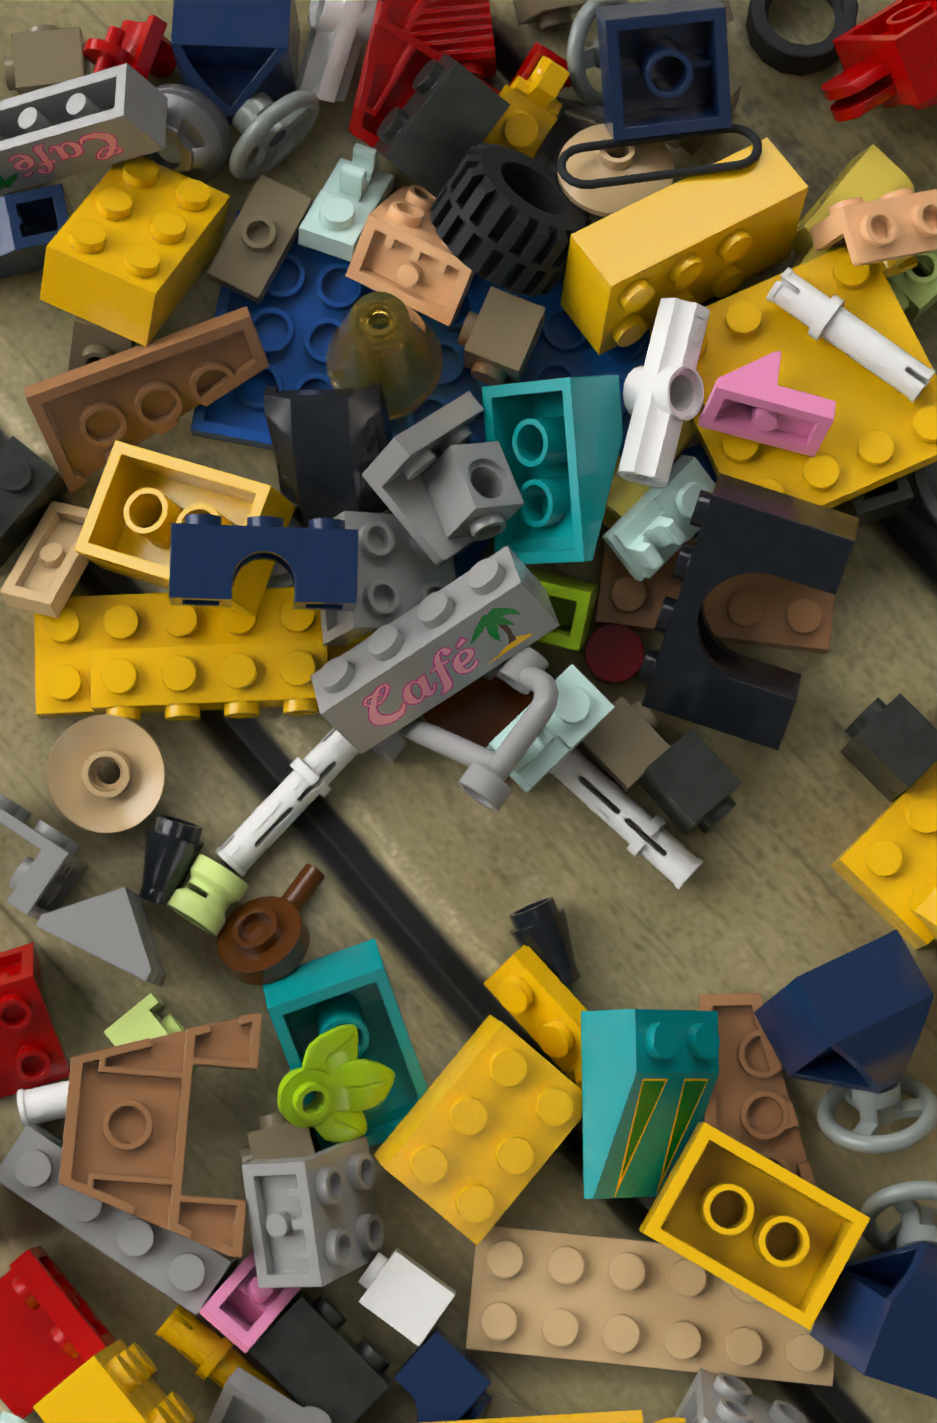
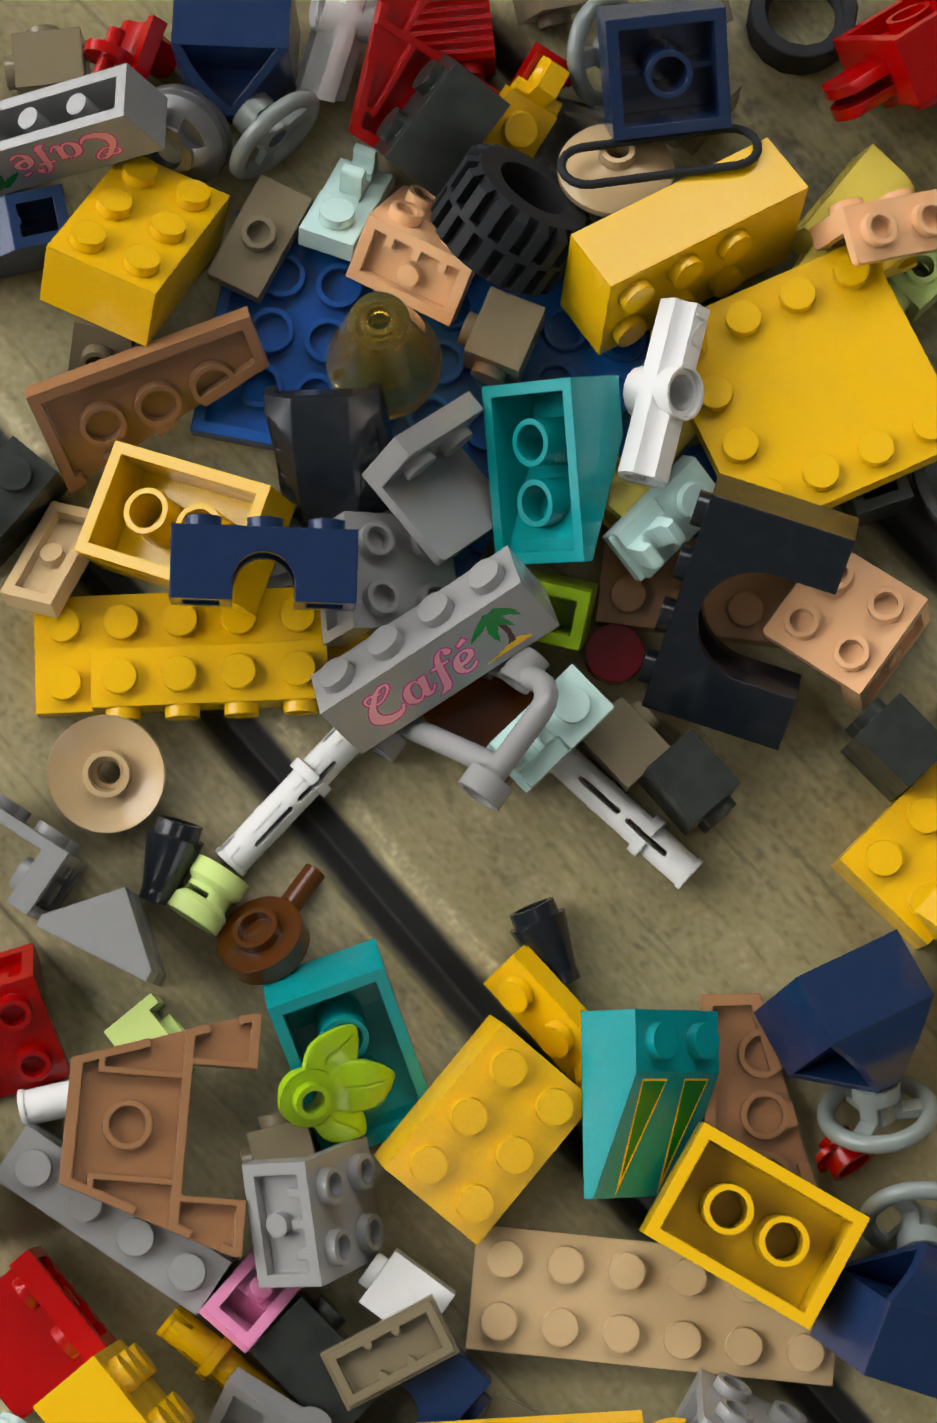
light grey brick [422,441,524,541] -> none
bright pink slope [699,351,836,457] -> none
white pin [766,267,936,403] -> none
none -> dark tan plate [320,1294,460,1411]
none -> light nougat bracket [763,552,930,713]
none -> red plate [815,1125,874,1181]

